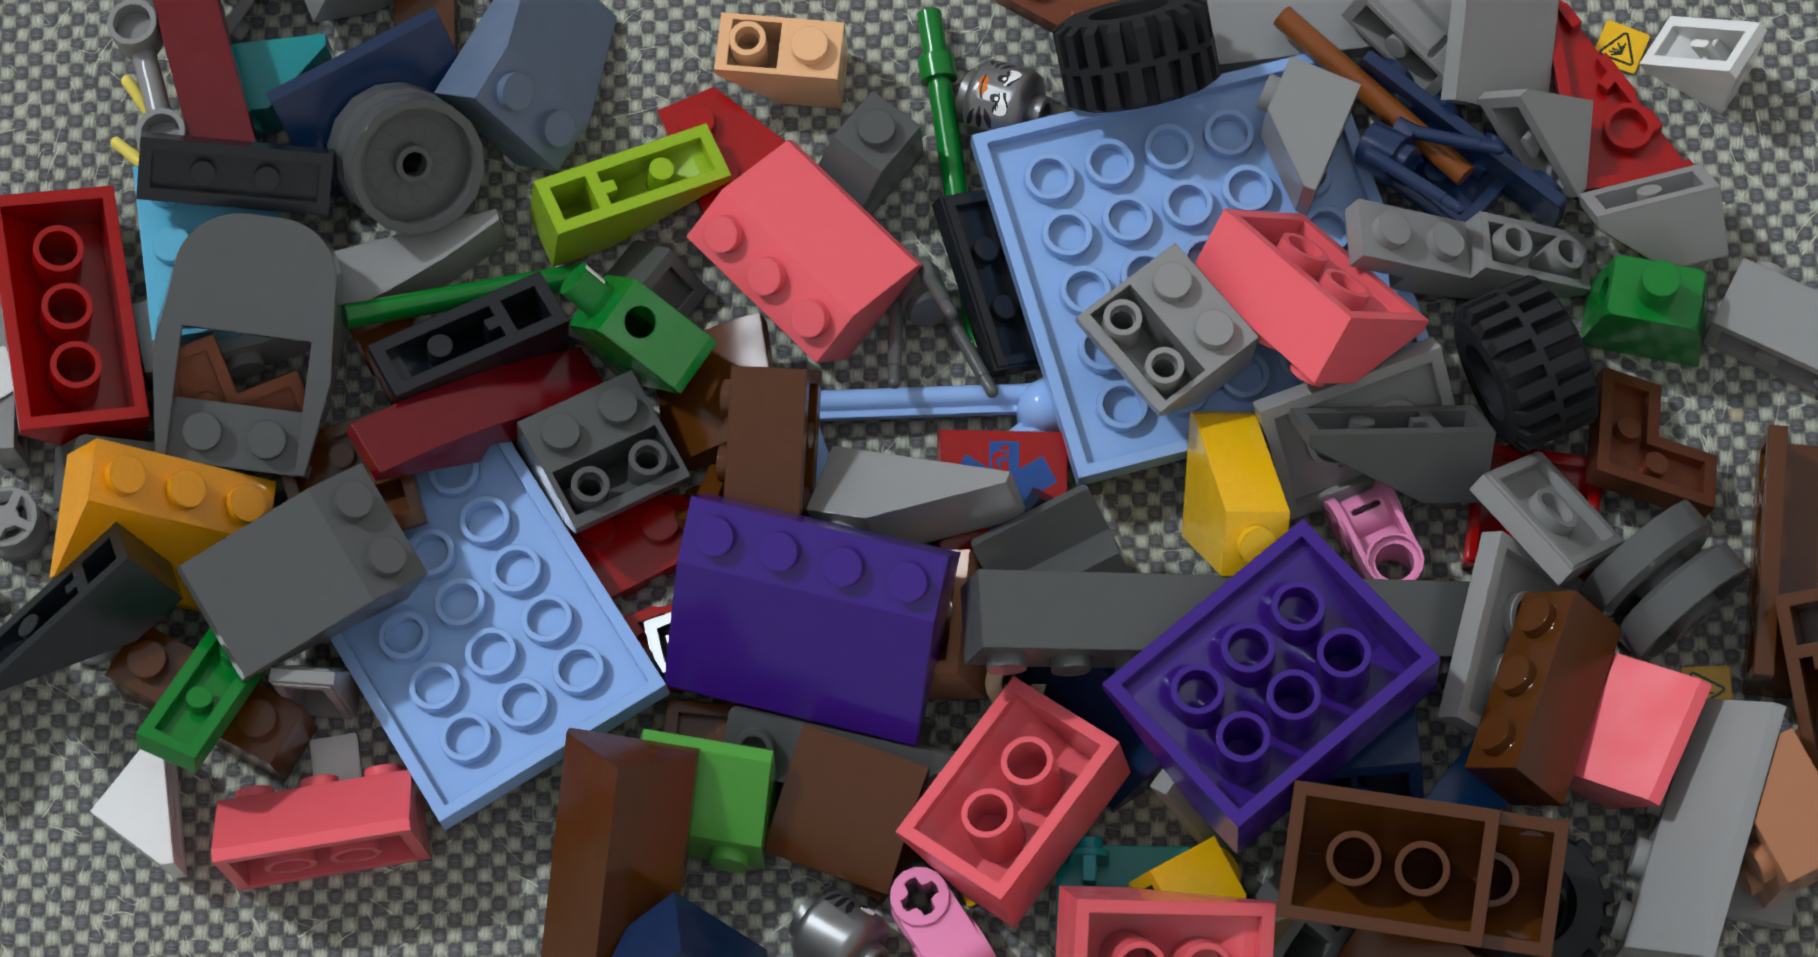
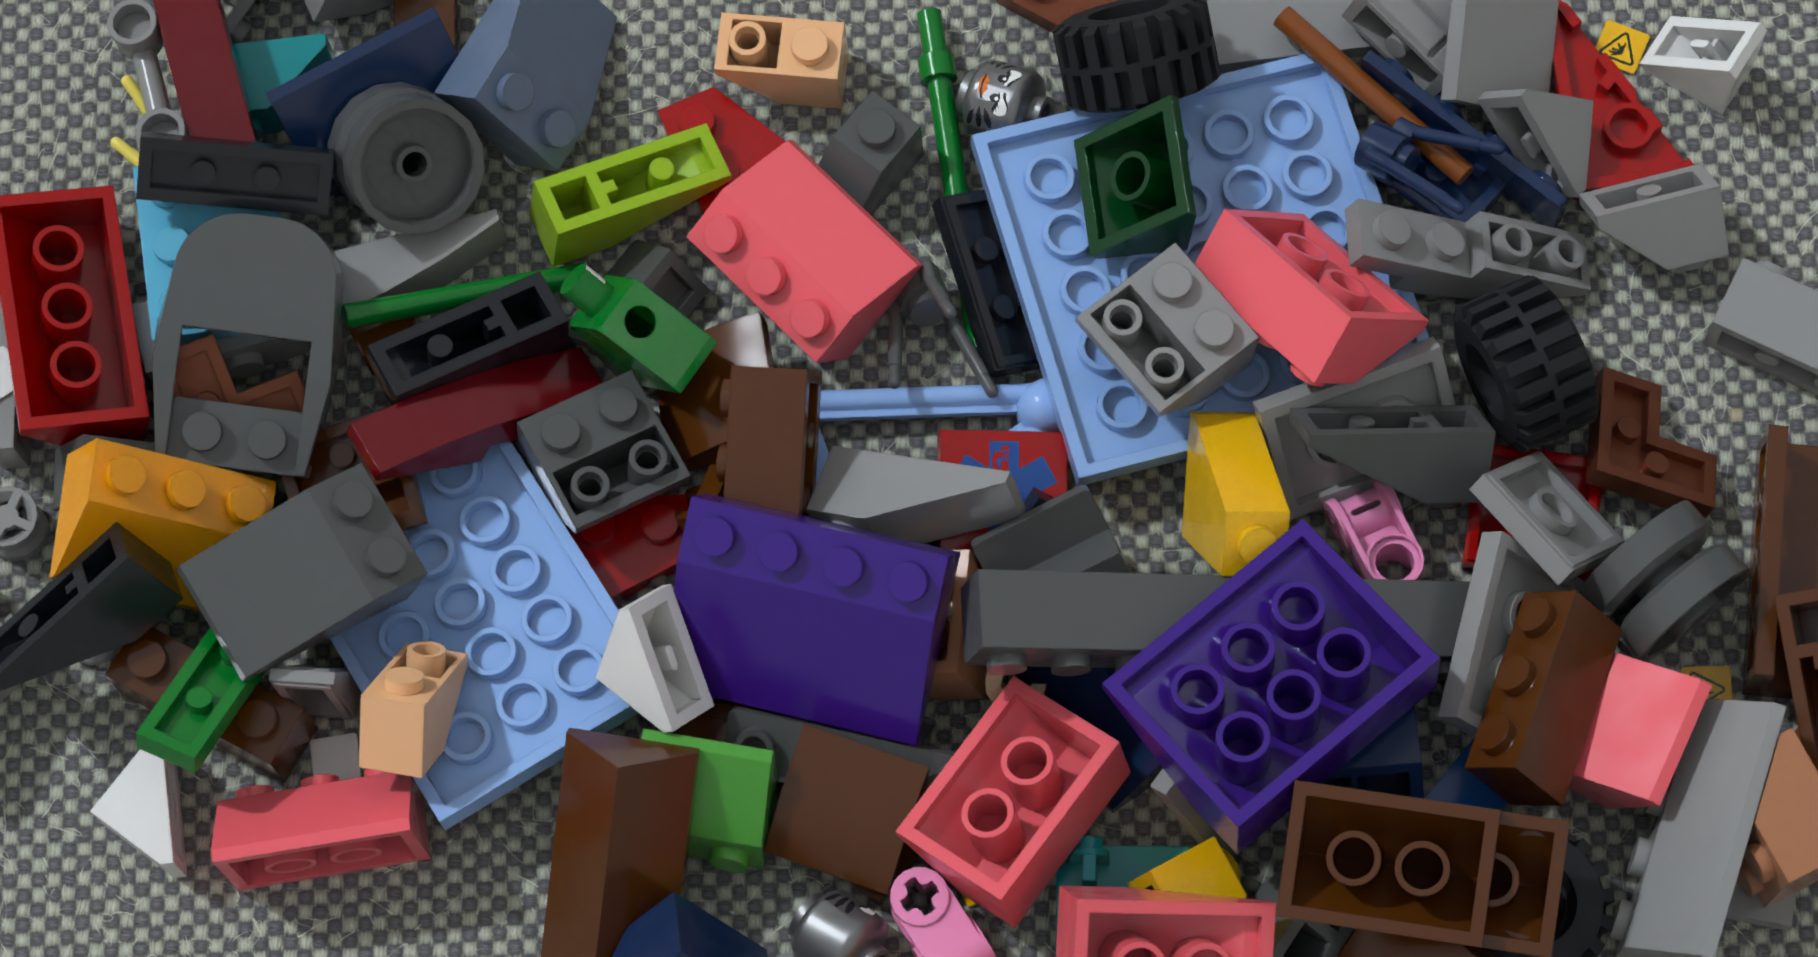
light grey slope [1256,56,1361,215] -> none
green torso [1580,255,1709,367] -> none
none -> light nougat slope [359,641,468,778]
none -> white slope [595,584,714,733]
none -> dark green slope [1074,95,1196,259]

